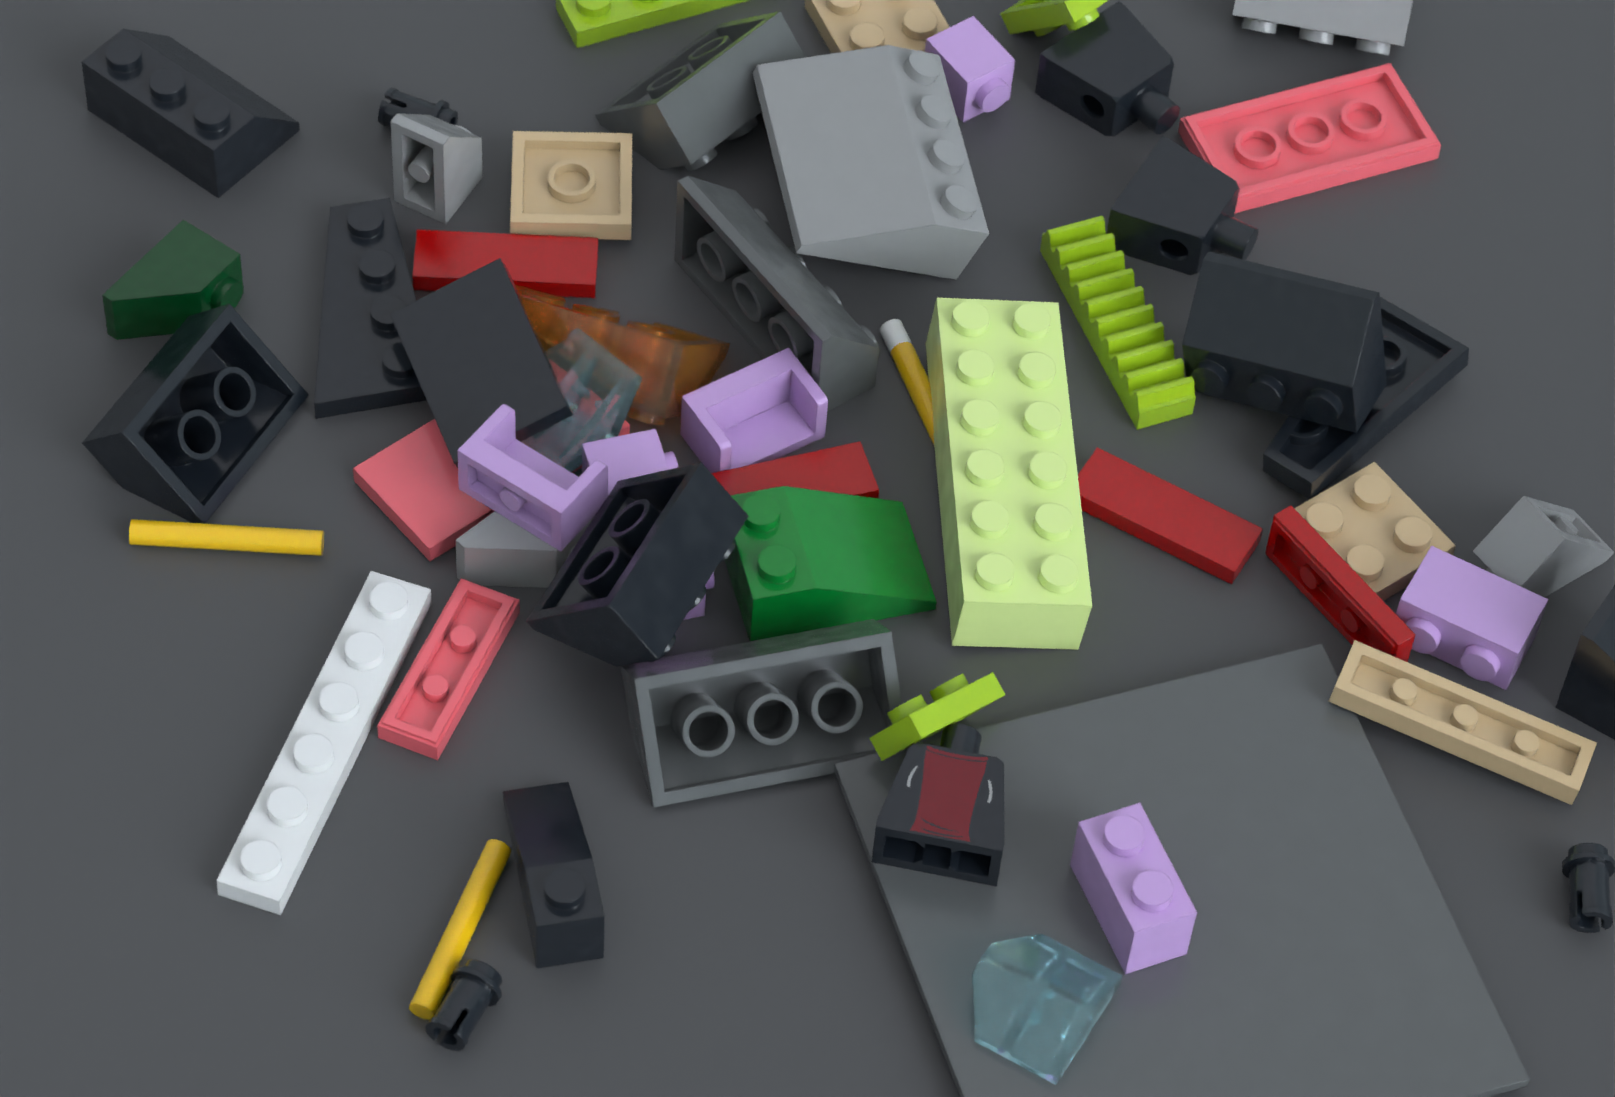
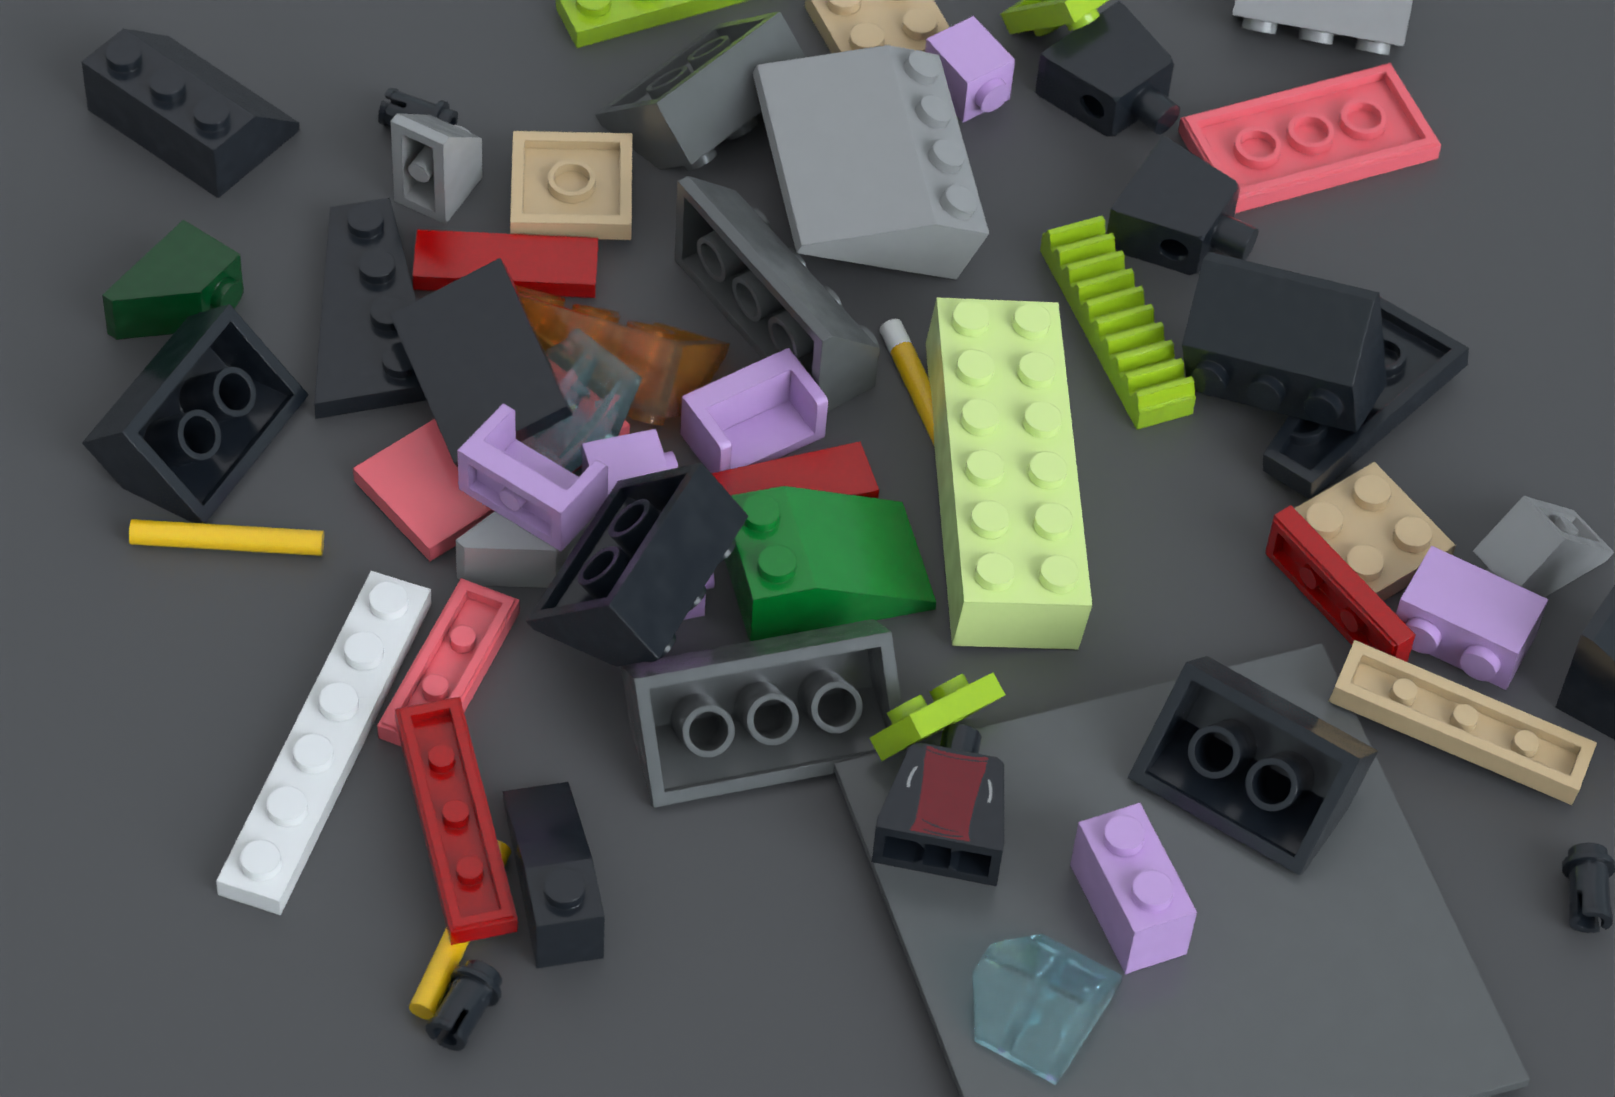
red tile [1078,447,1263,585] -> none
none -> red tile [395,697,518,945]
none -> black slope [1127,656,1378,875]

